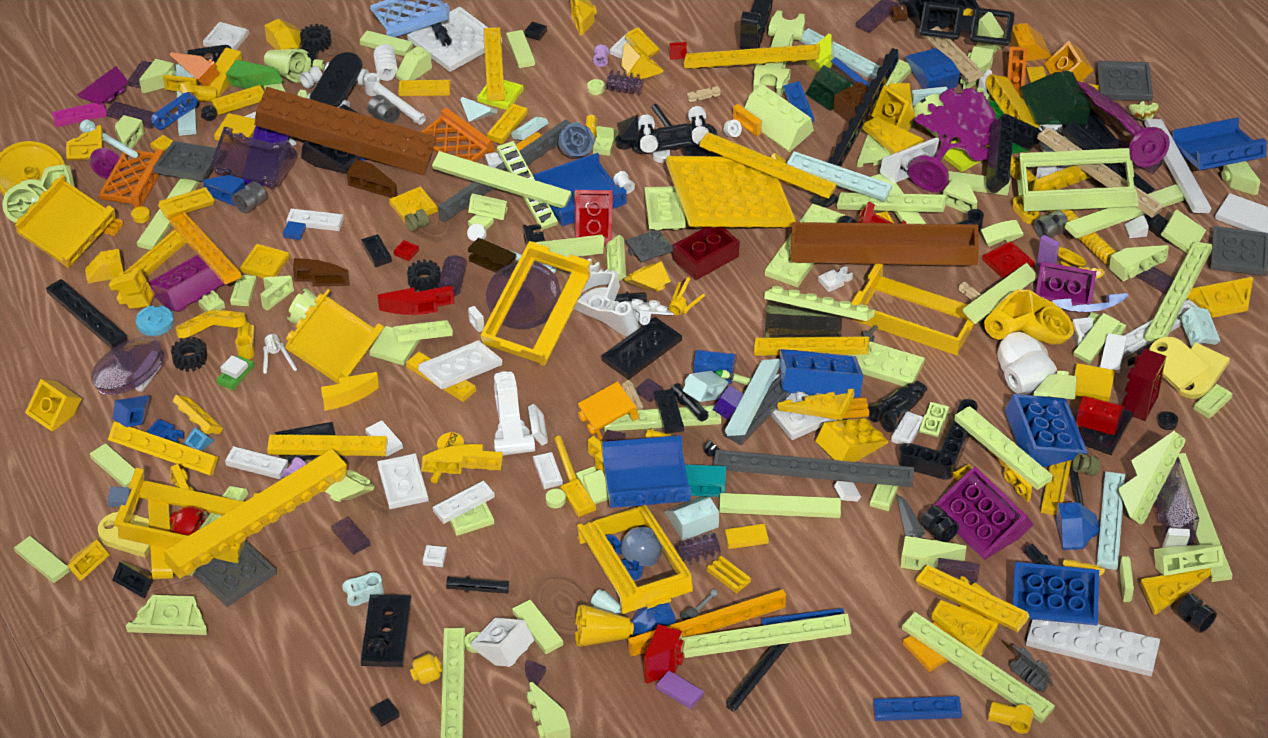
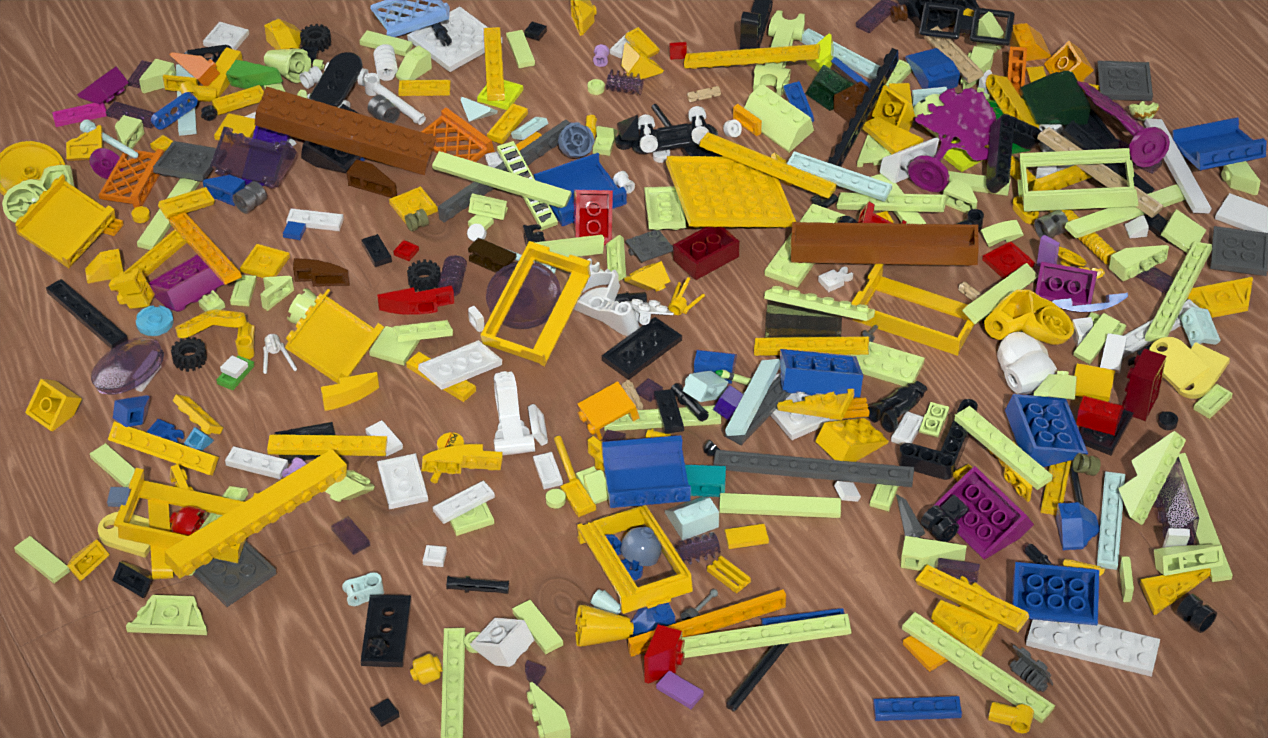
none -> black plate [941,494,969,522]

